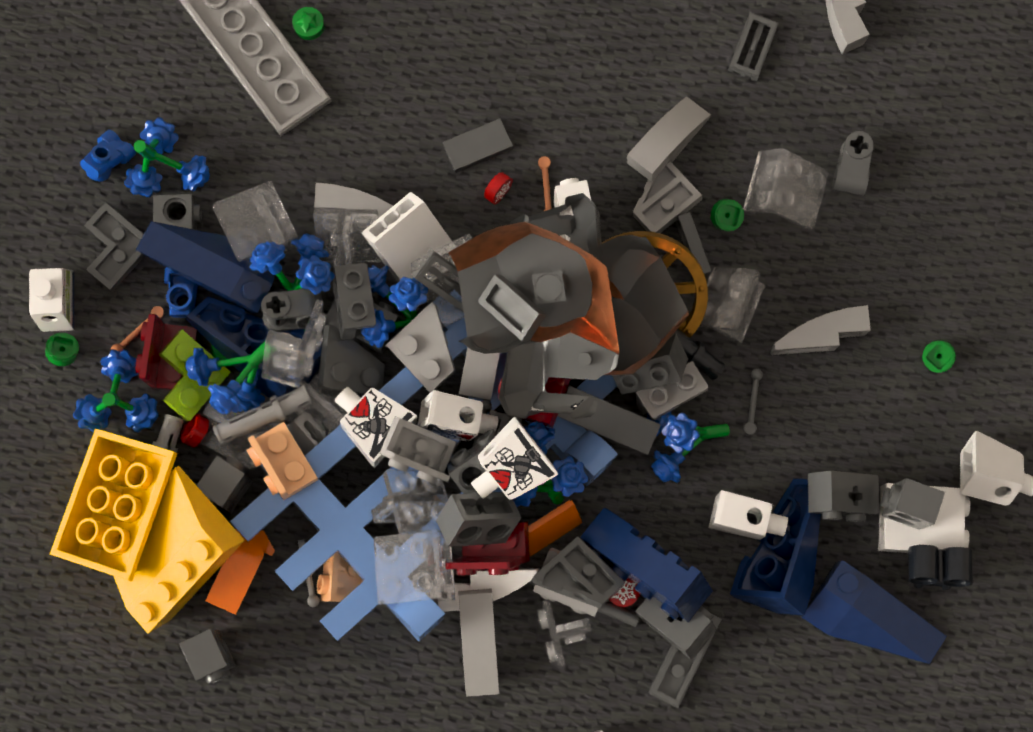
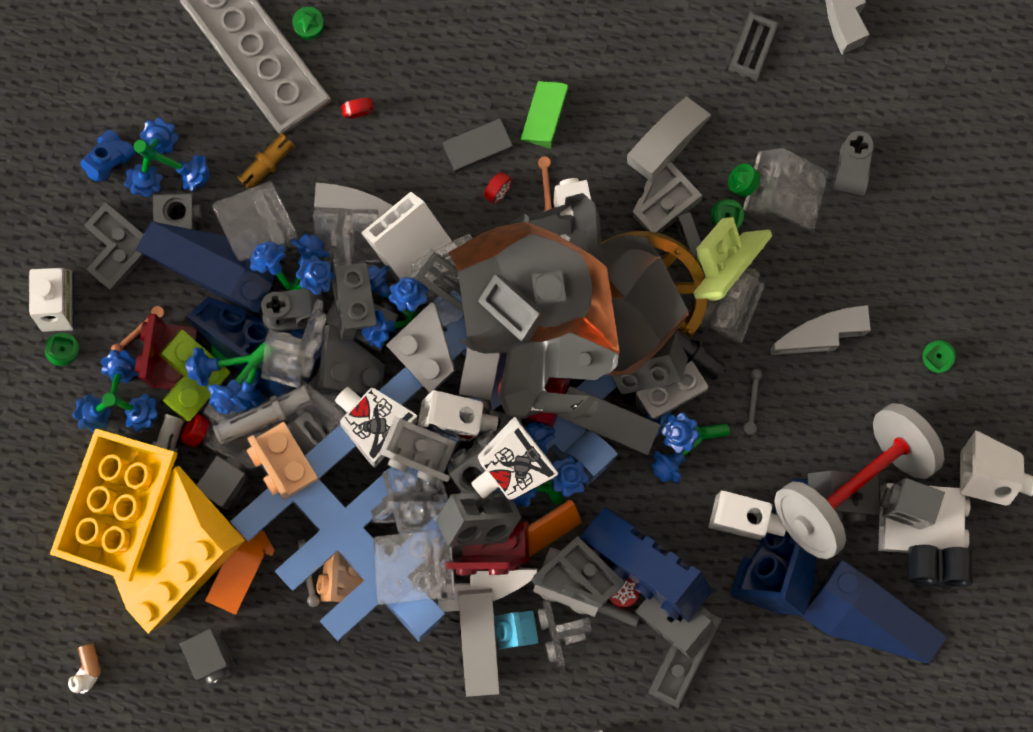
blue plate [164,267,198,318] -> none
none -> arm [68,643,101,693]
none -> pearl gold pin [237,132,295,192]
none -> red tile [341,98,374,119]
none -> medium azure bracket [494,610,539,650]
none -> bright green slope [521,81,569,149]
none -> yellowish green bracket [693,217,772,301]
none -> green tile [728,164,760,197]
none -> light grey piece [774,403,945,559]

